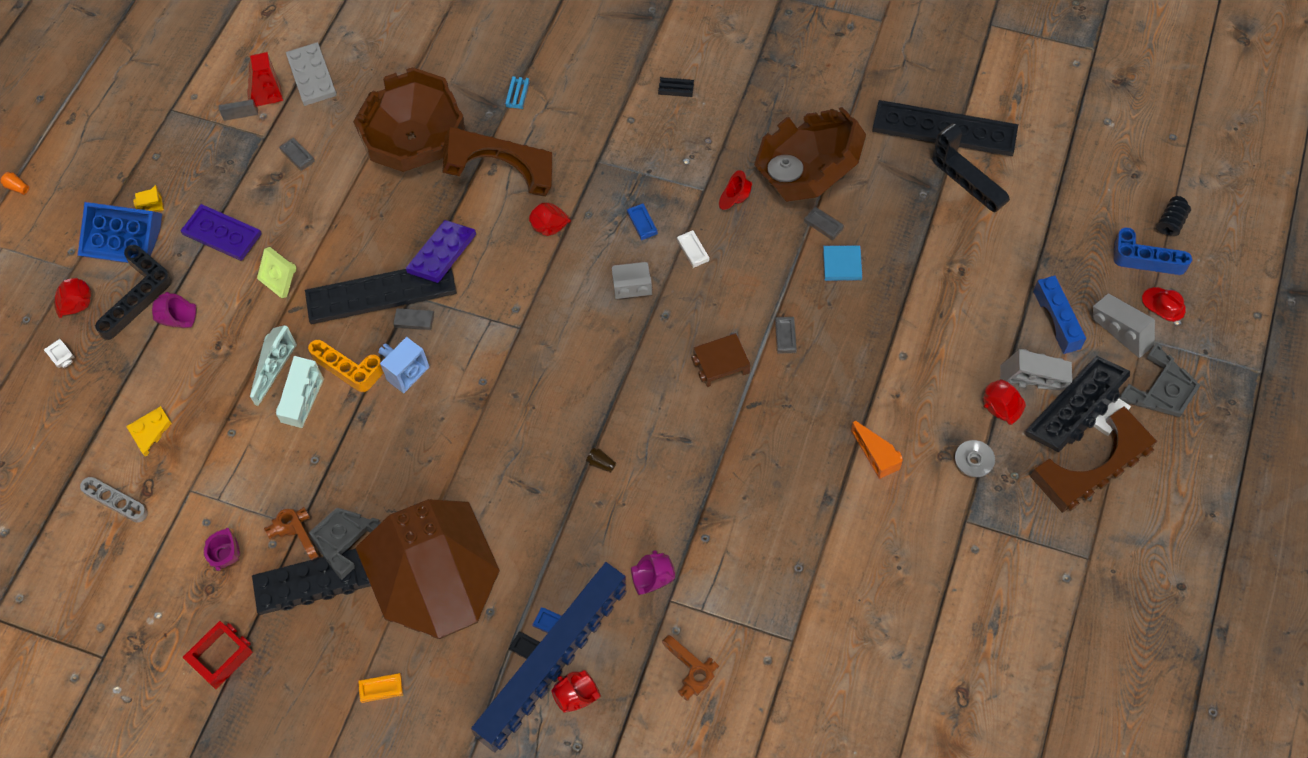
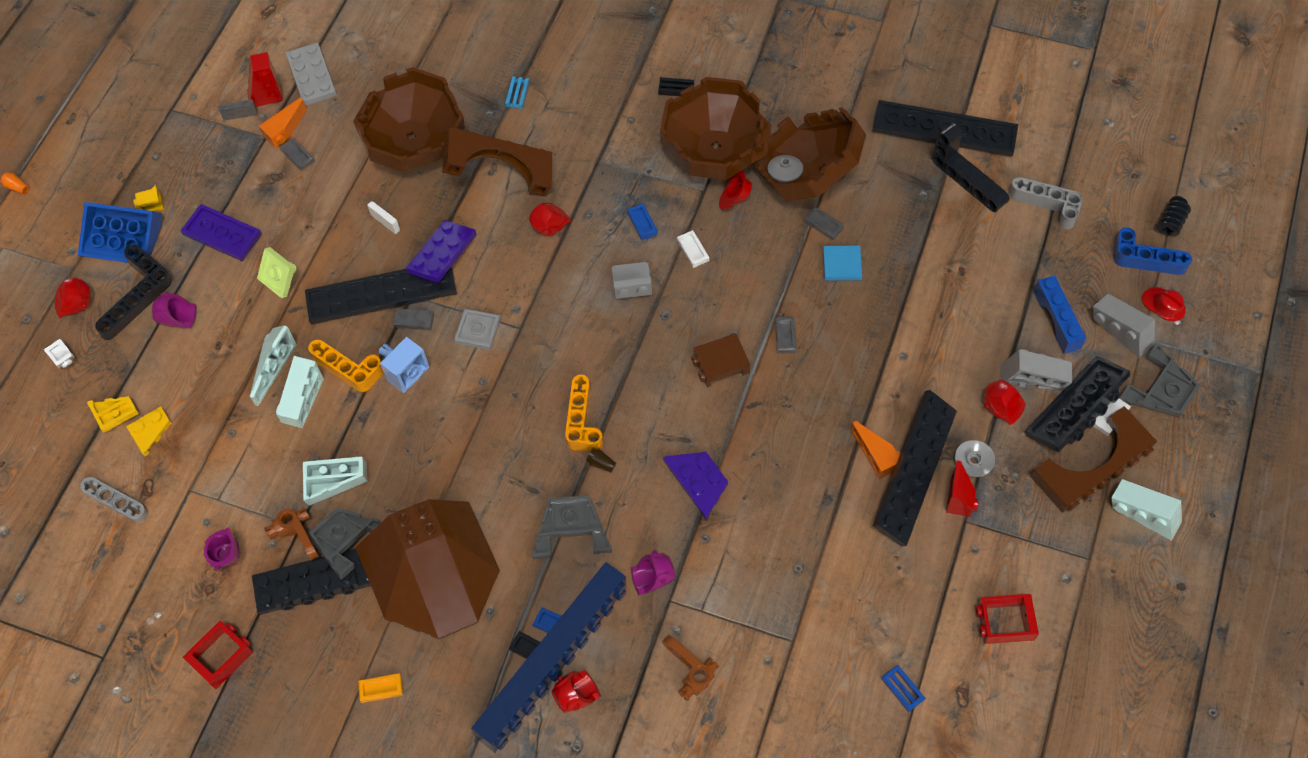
none -> yellow wing [87,396,139,433]
none -> orange slope [259,97,307,148]
none -> light aqua wedge [303,457,368,506]
none -> white tile [367,201,400,234]
none -> light grey tile [454,309,501,350]
none -> dark grey wing [532,495,612,559]
none -> light orange beam [565,374,603,452]
none -> reddish brown windscreen [660,77,771,180]
none -> dark purple wing [663,452,728,519]
none -> black plate [873,390,957,547]
none -> blue tile [881,665,926,713]
none -> red slope [946,460,978,517]
none -> red window [976,594,1039,644]
none -> light grey beam [1009,177,1083,229]
none -> light aqua wedge [1112,479,1182,541]

